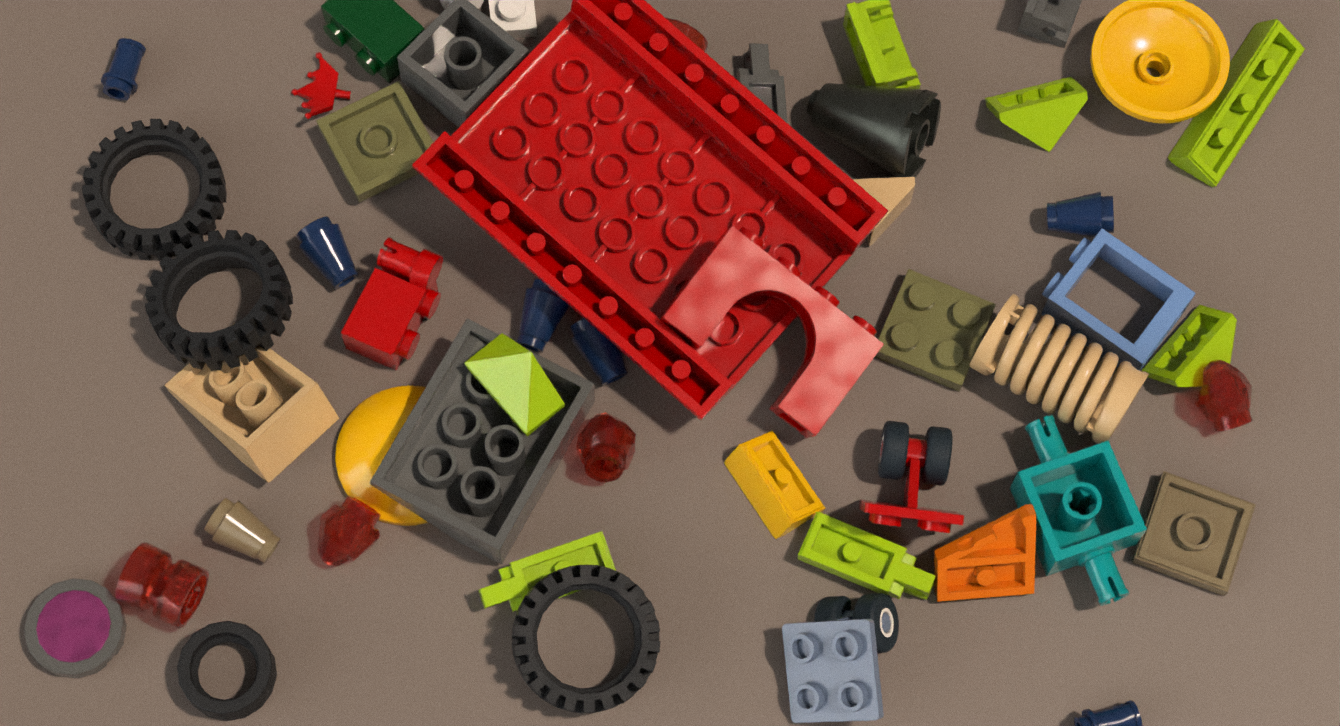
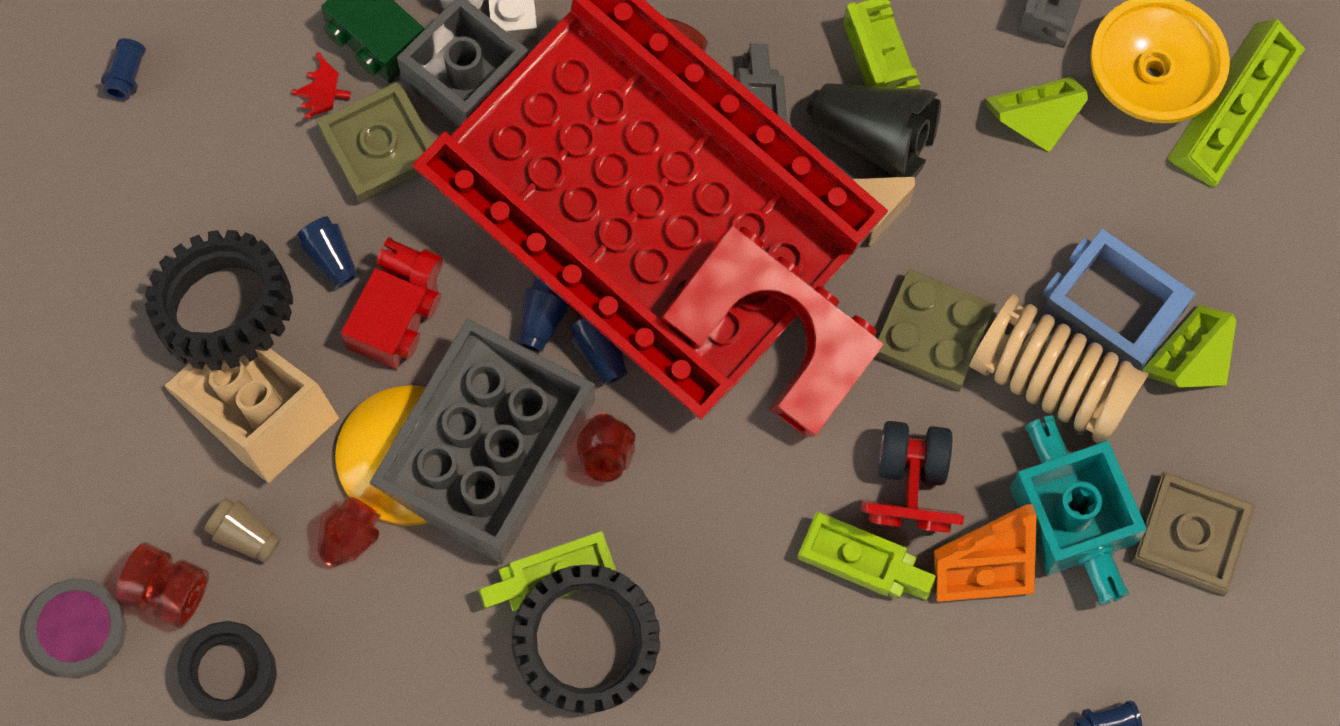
black tyre [82,119,227,261] -> none
lime slope [465,333,565,436] -> none
yellow slope [725,431,825,539] -> none
sand blue plate [782,593,899,723] -> none
dark blue cone [1047,191,1114,237] -> none
clear red rock [1194,360,1253,432] -> none

